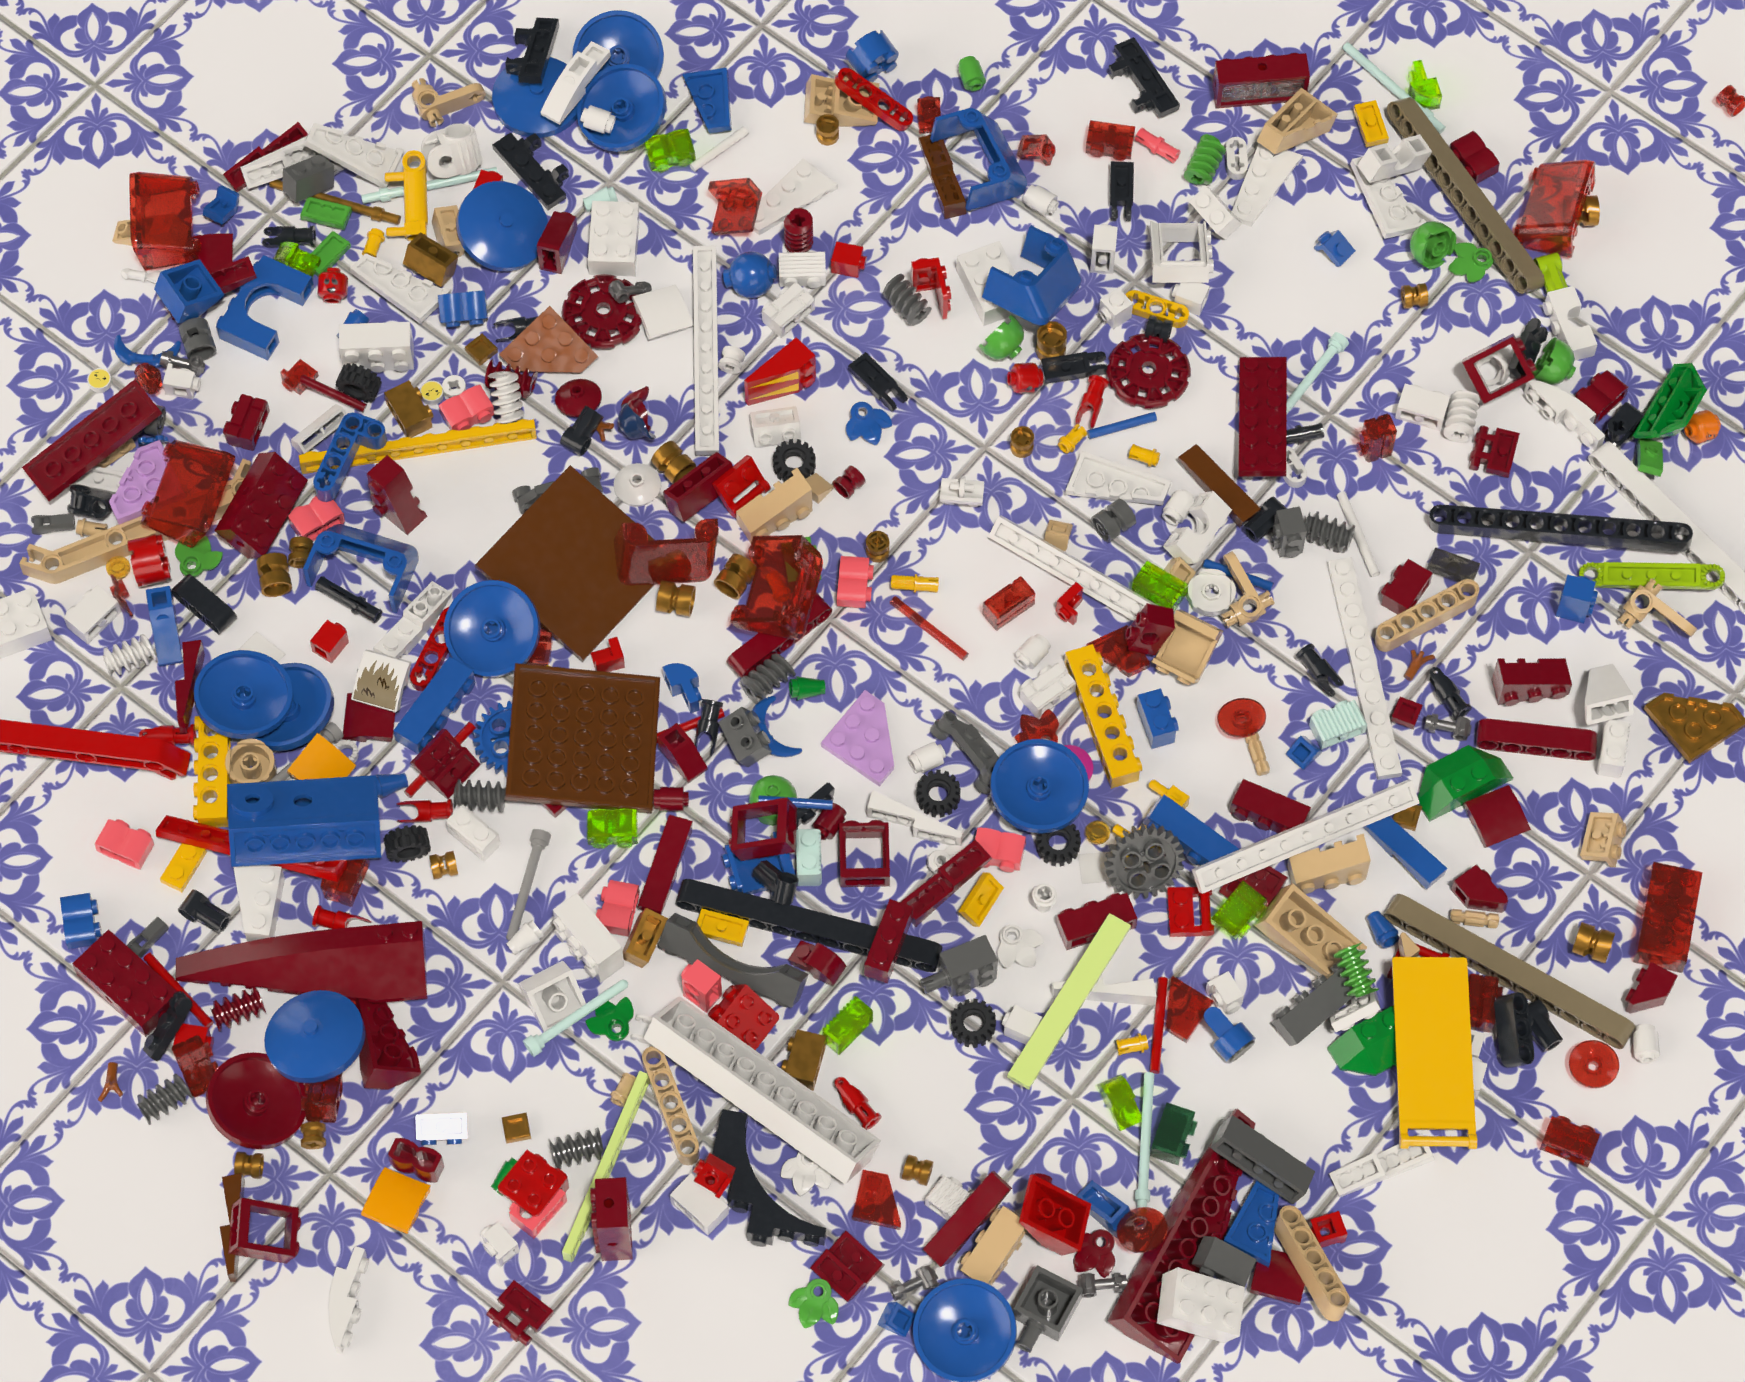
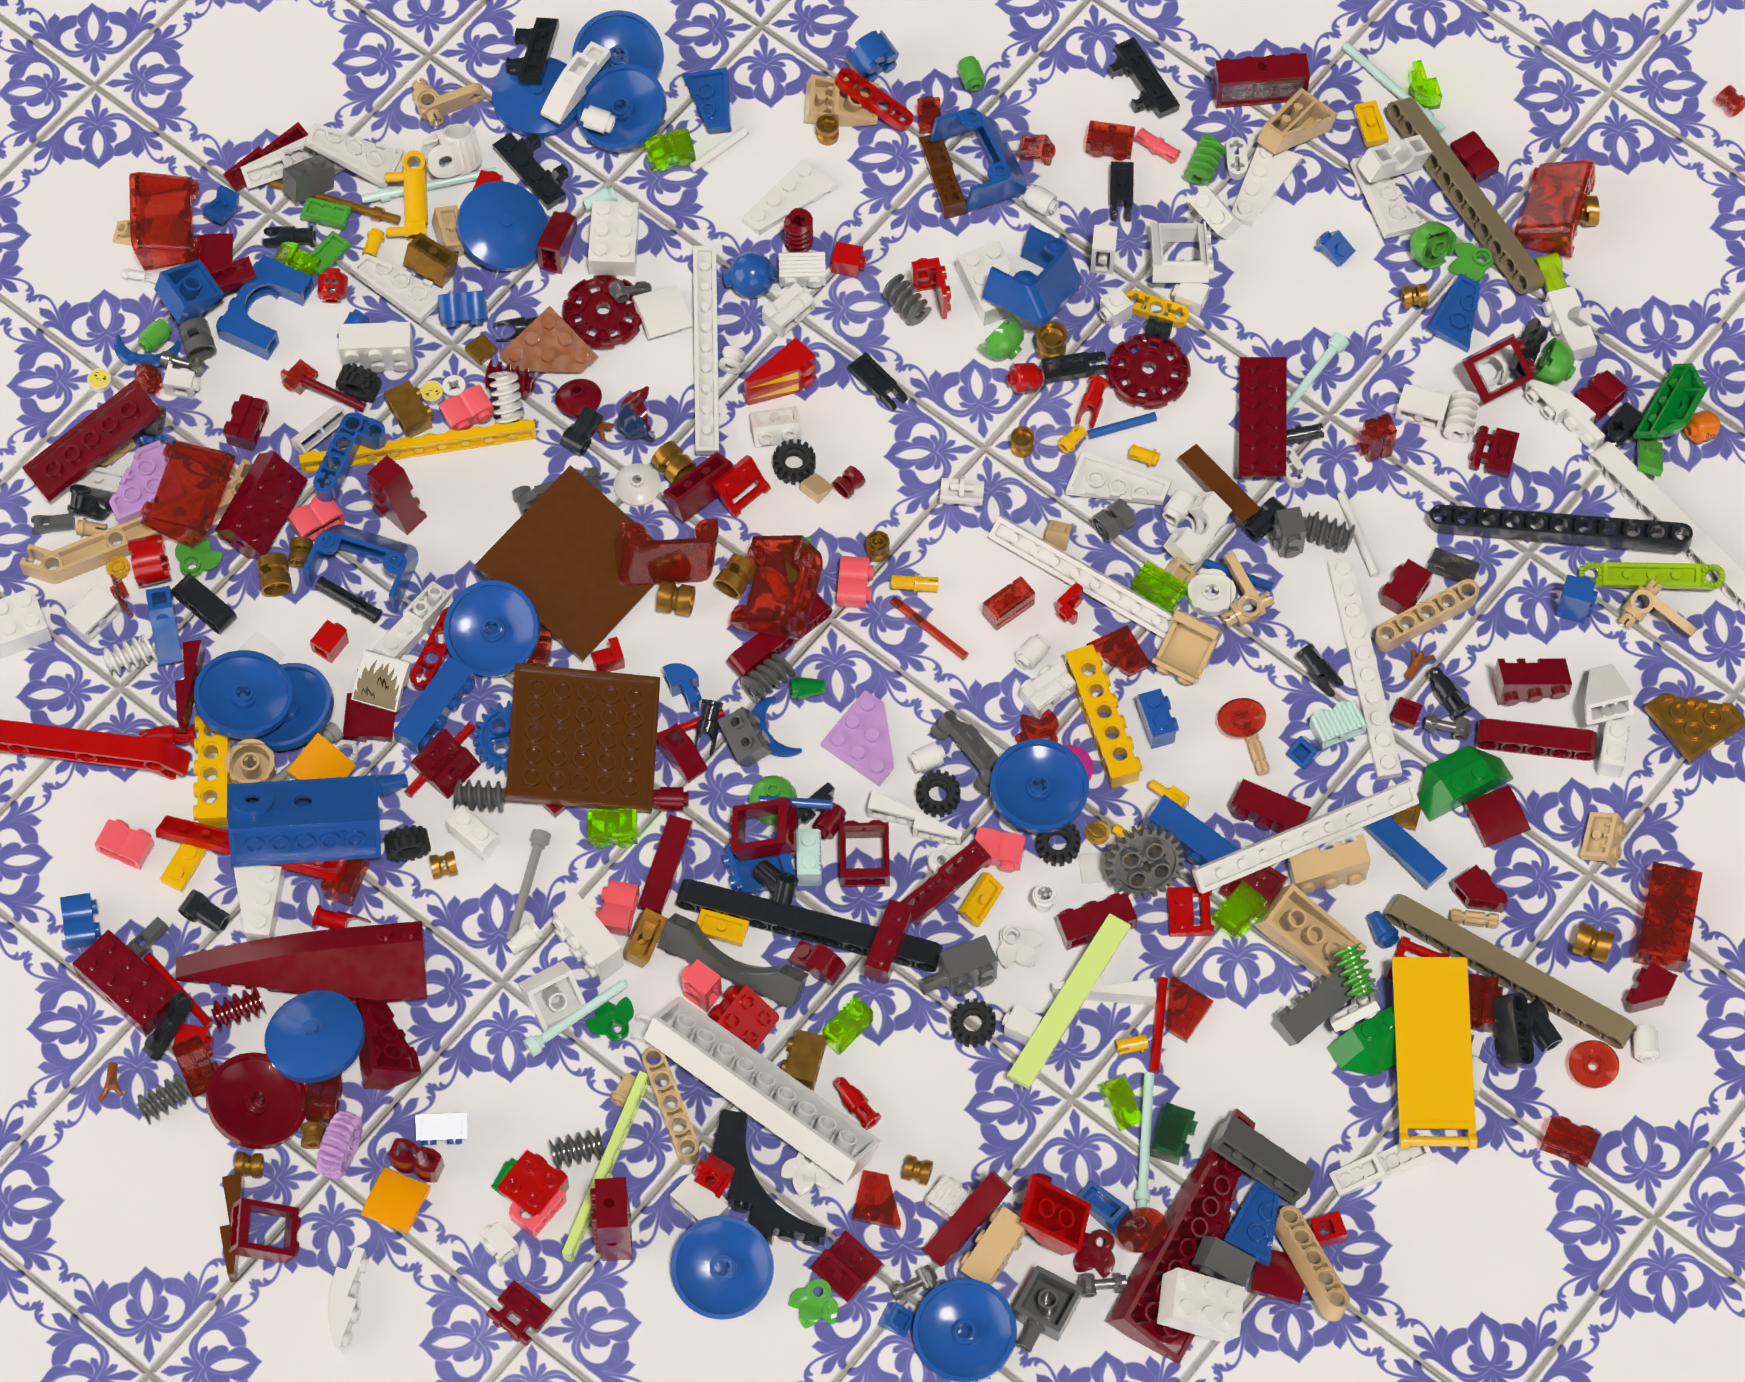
red piece [396,799,453,823] -> none
pearl gold tile [502,1112,531,1144] -> none
clear red bracket [708,178,762,235] -> none
tan wedge [736,468,813,544] -> none
blue plate [846,402,892,445] -> none
dark red brick [1125,603,1175,656] -> none
blue piece [1204,1007,1256,1063] -> none
white brick [1205,971,1244,1014] -> none
tan slope [1398,932,1420,957] -> none
none -> bright green brick [138,318,173,353]
none -> lavender gear [316,1111,363,1180]
none -> blue dish [671,1216,774,1320]
none -> blue wing [1427,273,1481,353]

